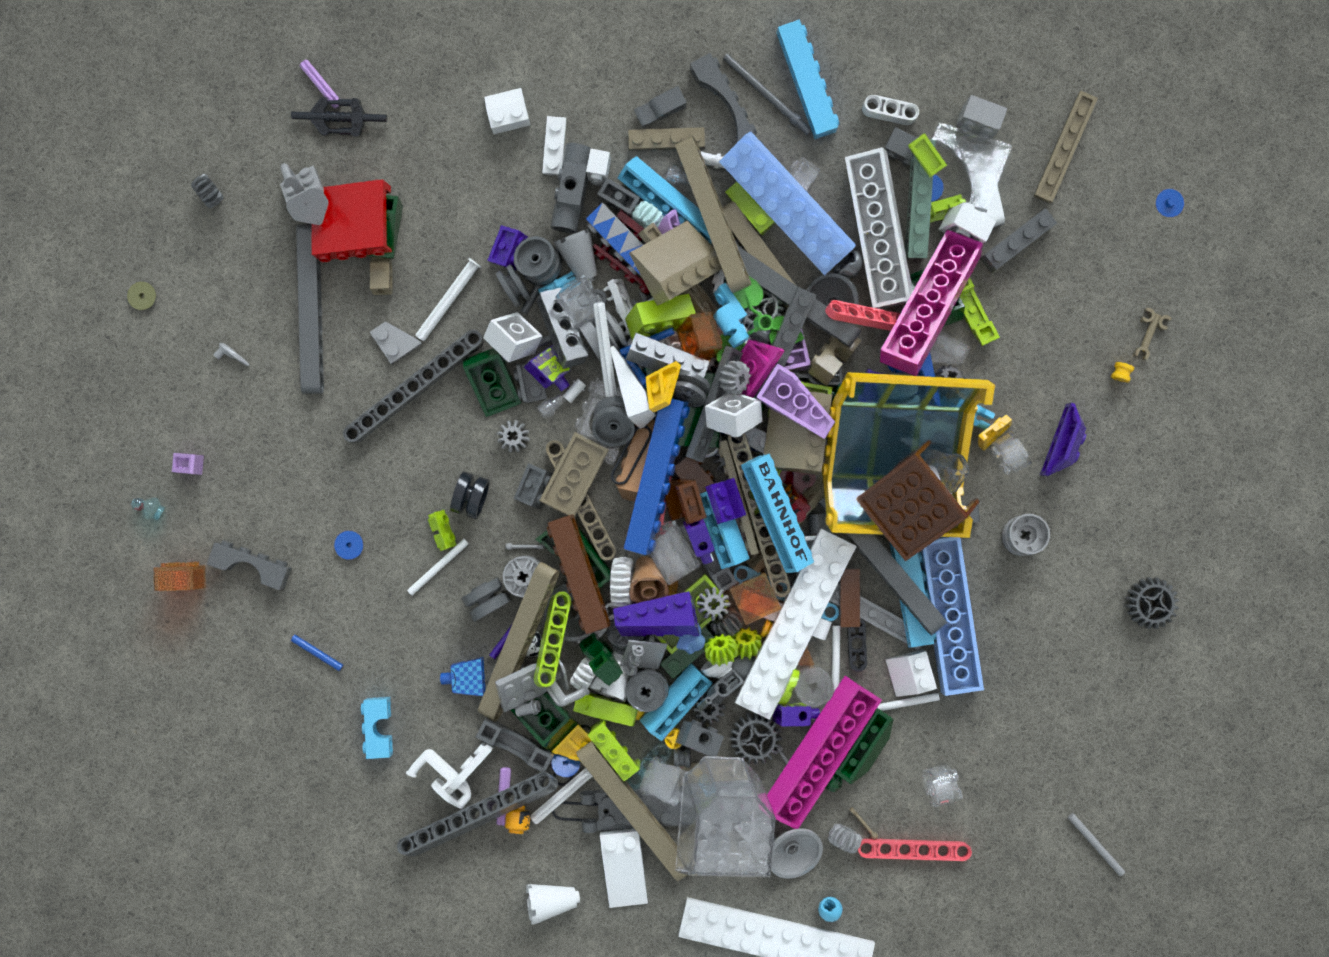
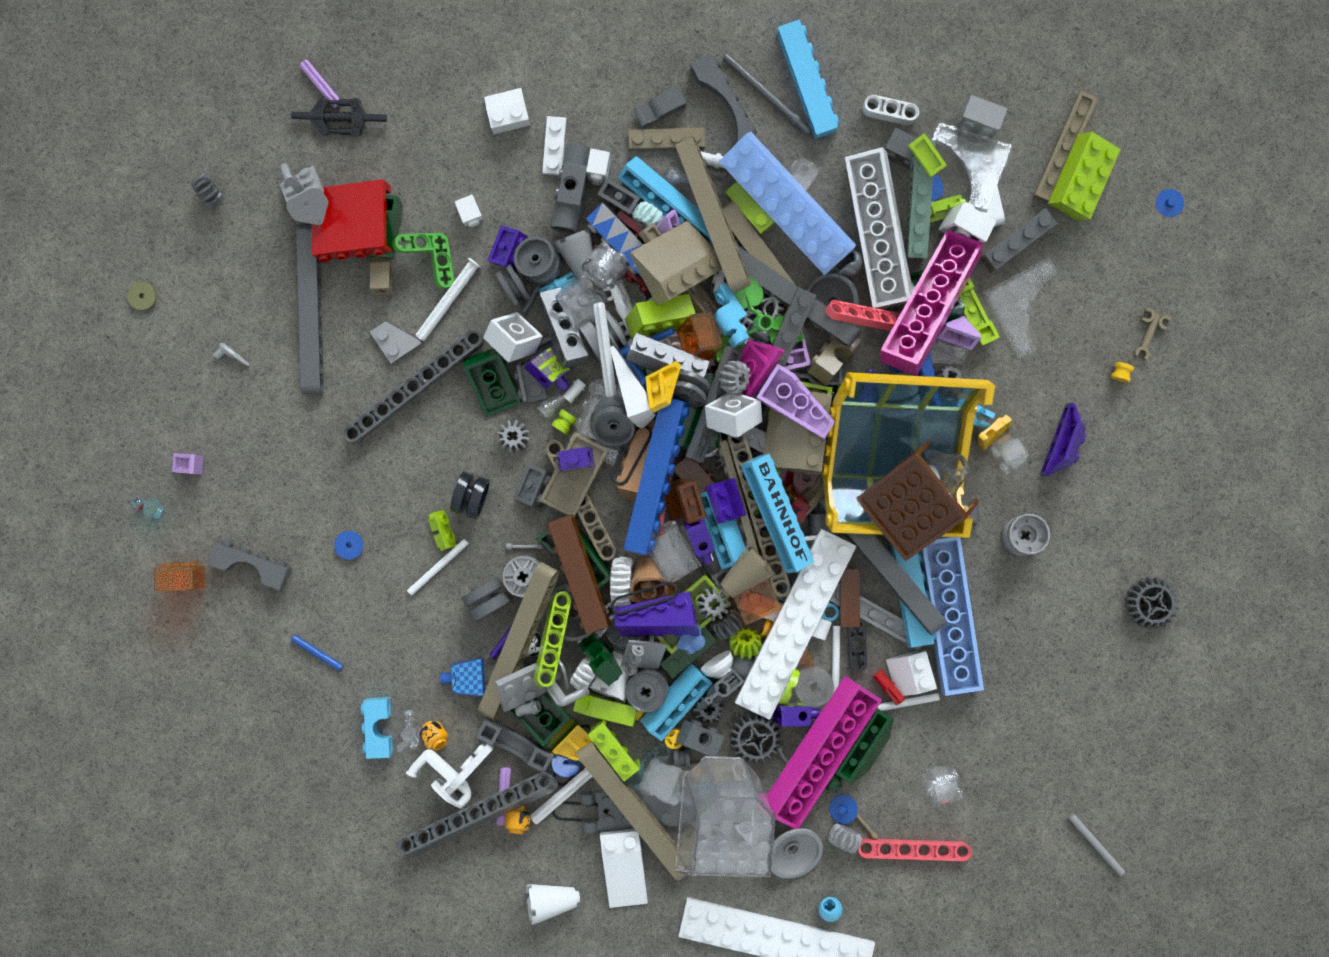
lime gear [704,634,738,667] -> none
none -> bright green beam [392,233,454,289]
none -> clear piece [397,710,421,751]
none -> light orange head [419,721,448,751]
none -> white brick [455,195,483,227]
none -> lime wheel [551,409,578,435]
none -> dark purple torso [556,447,595,473]
none -> clear brick [582,242,627,289]
none -> black piece [611,582,678,615]
none -> dark tan cone [720,545,775,598]
none -> blue piece [829,795,858,824]
none -> red axle [872,669,905,705]
none -> lavender slope [937,316,981,350]
none -> clear plate [981,257,1059,360]
none -> lime brick [1048,131,1121,221]

